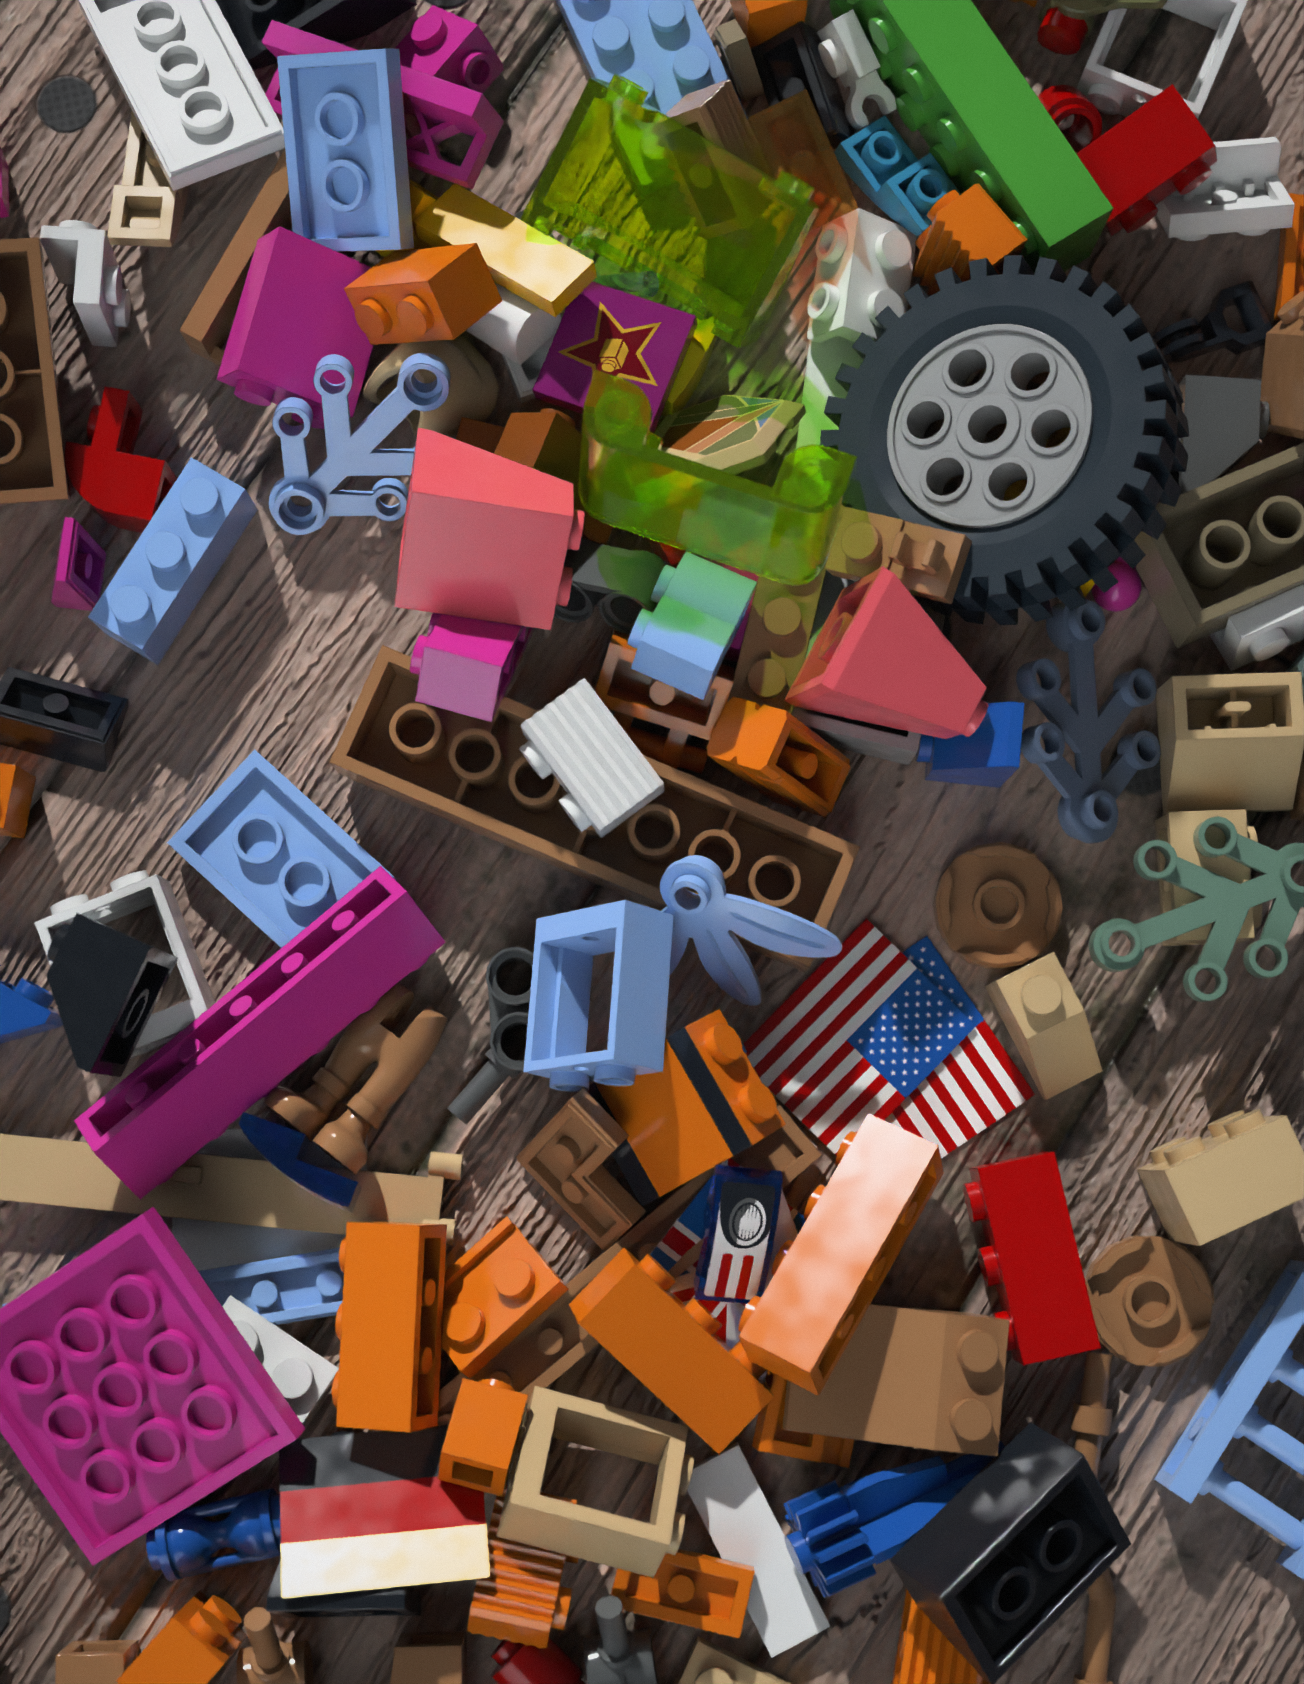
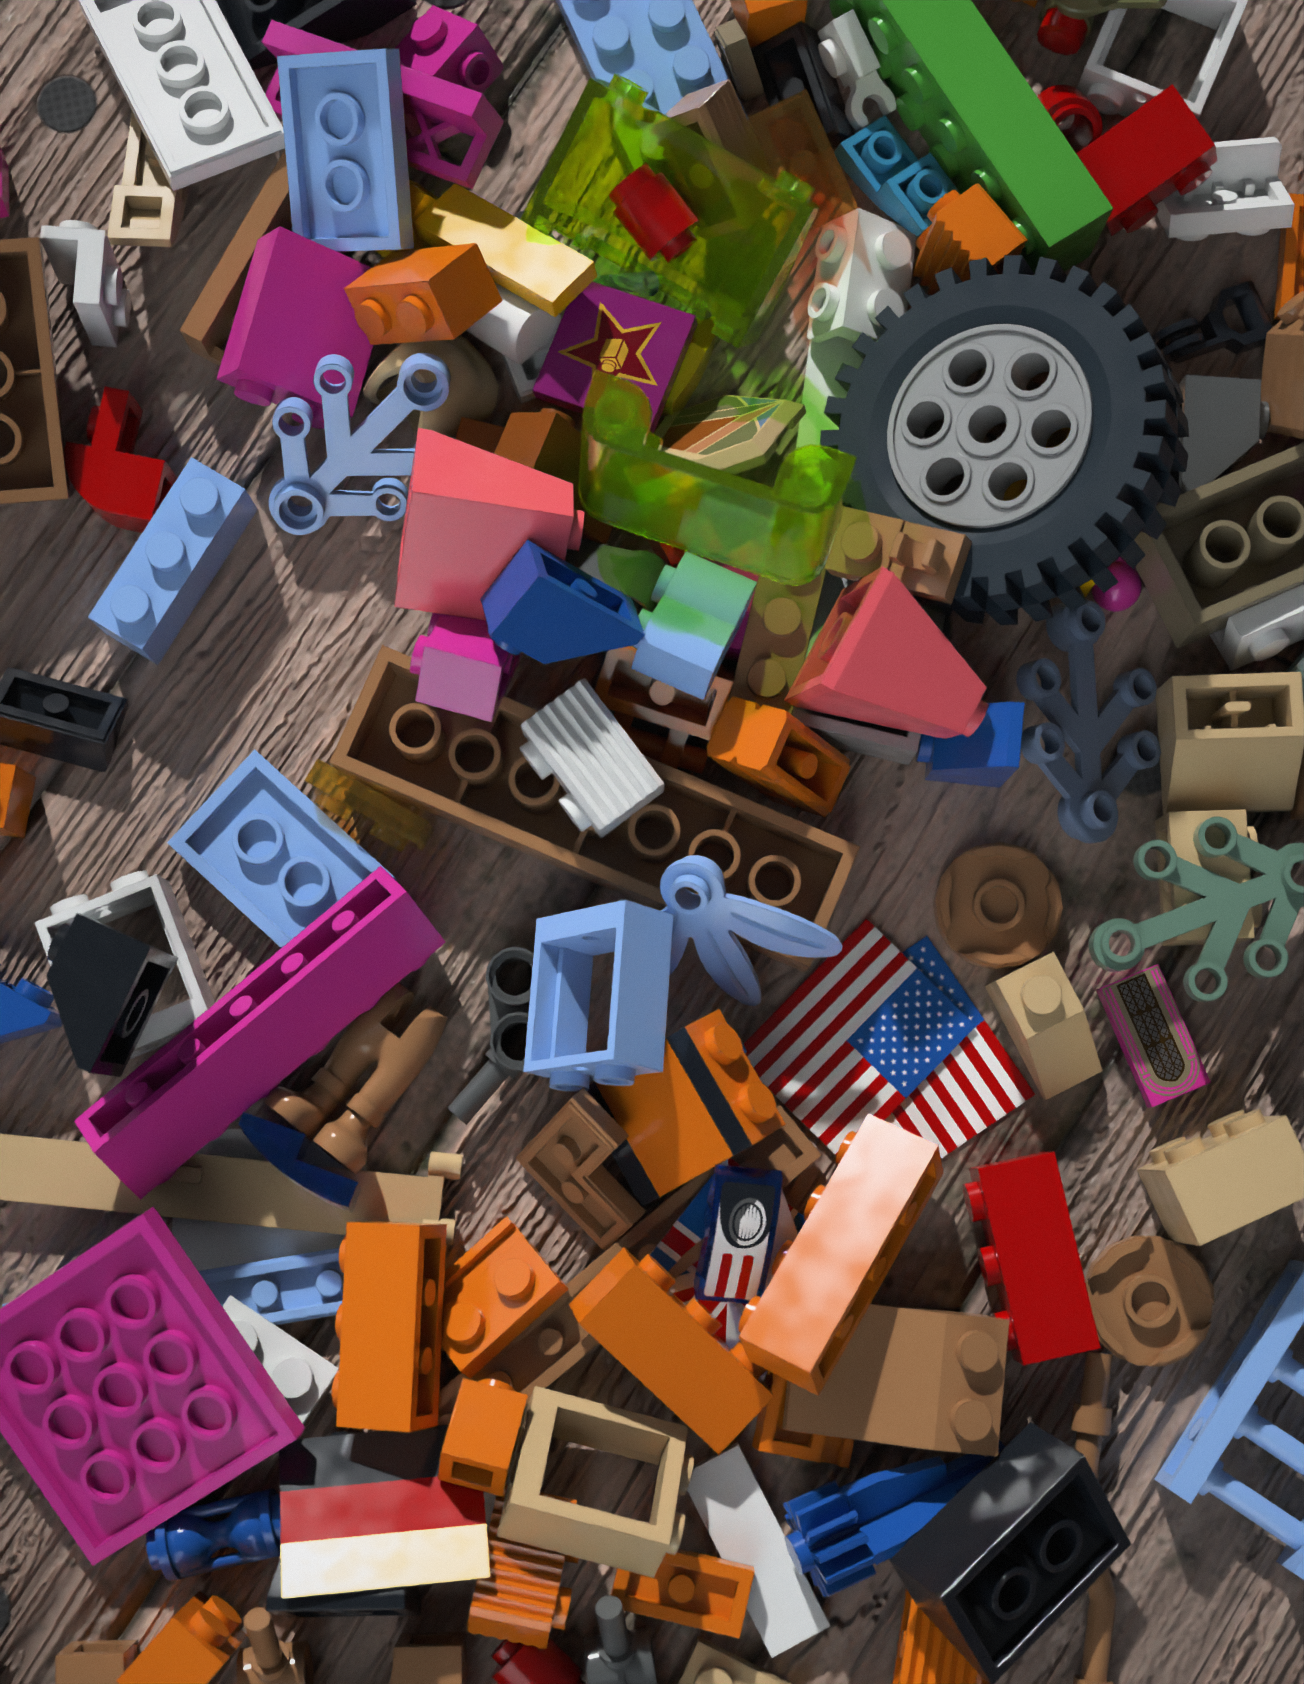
dark pink slope [51,517,107,611] -> none
none -> clear yellow plate [305,759,434,853]
none -> blue slope [481,540,645,664]
none -> red brick [608,164,700,264]
none -> tile [1096,964,1211,1108]

